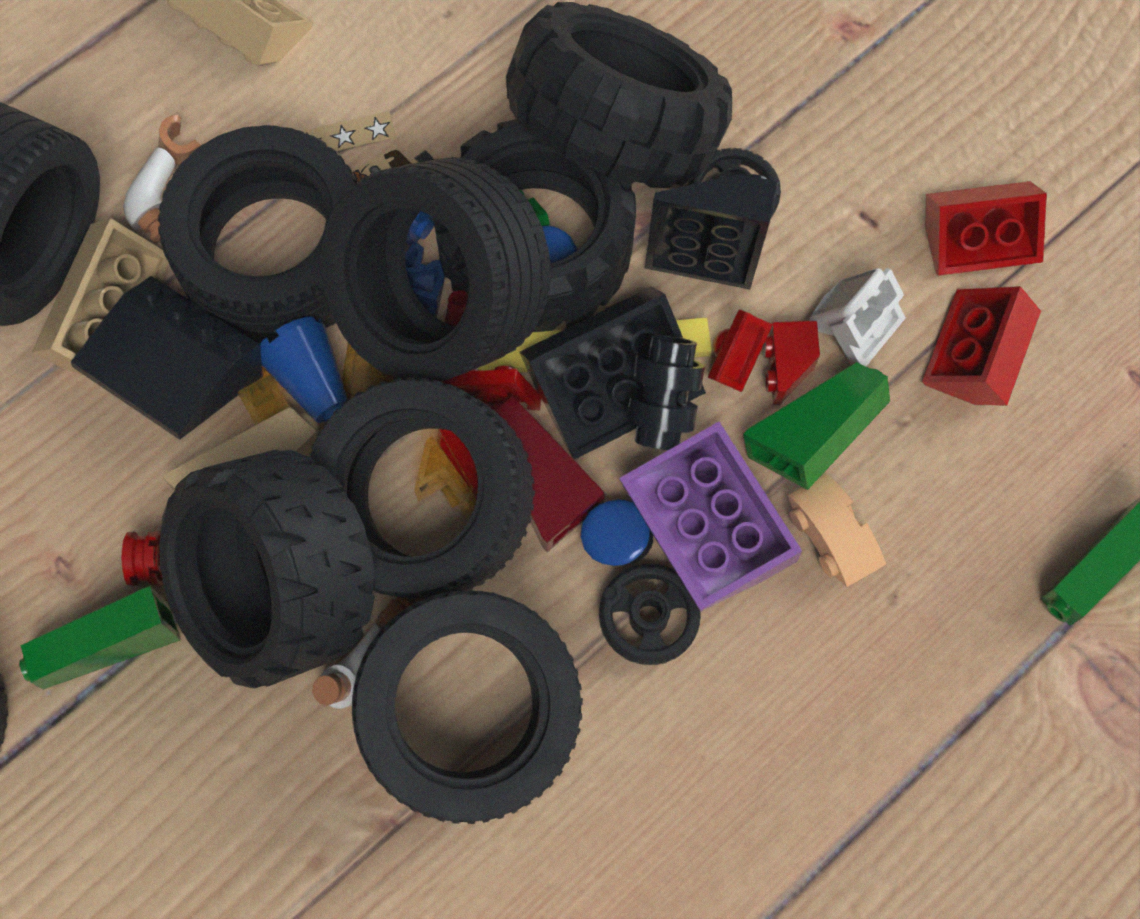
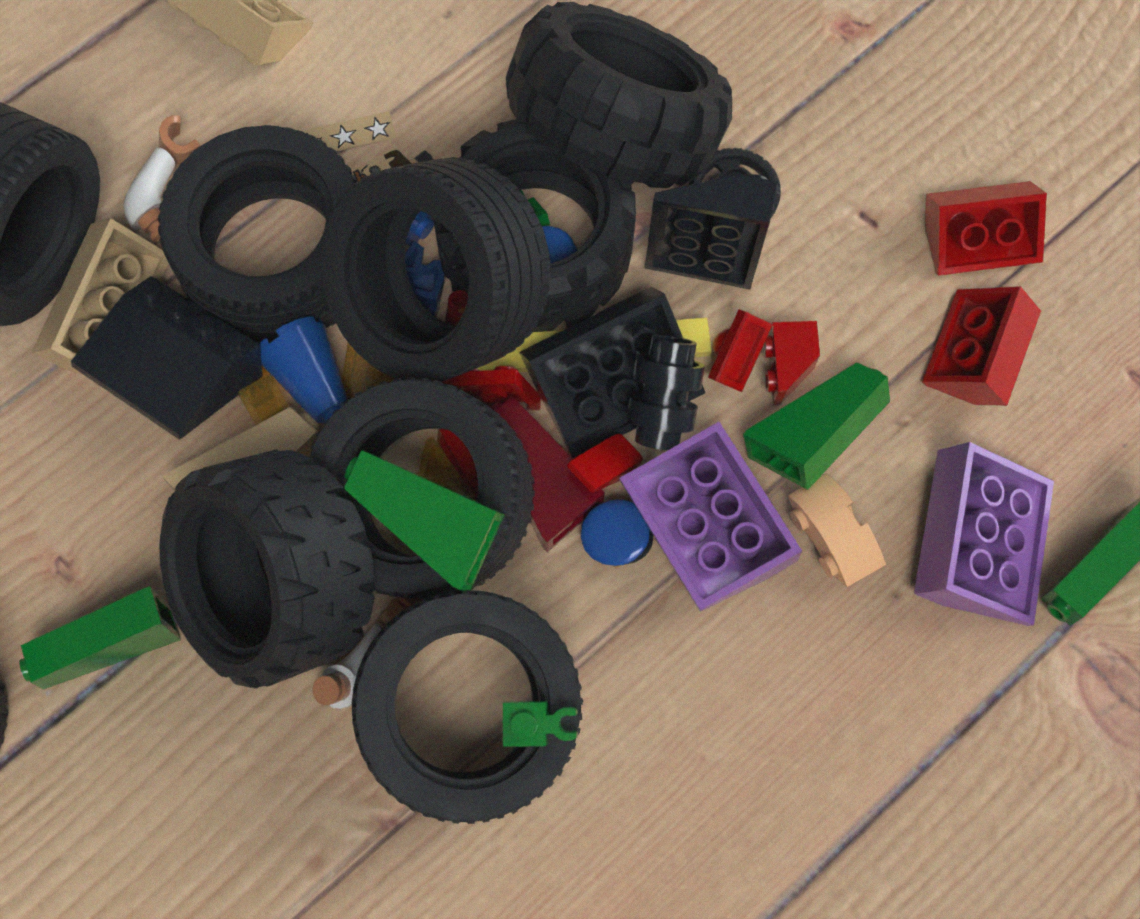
red wheel [121,531,163,586] -> none
black wheel [599,564,701,665] -> none
white piece [809,268,906,366] -> none
none -> green slope [344,450,505,591]
none -> green plate [503,701,578,747]
none -> red slope [567,434,643,493]
none -> medium lavender slope [914,442,1054,626]

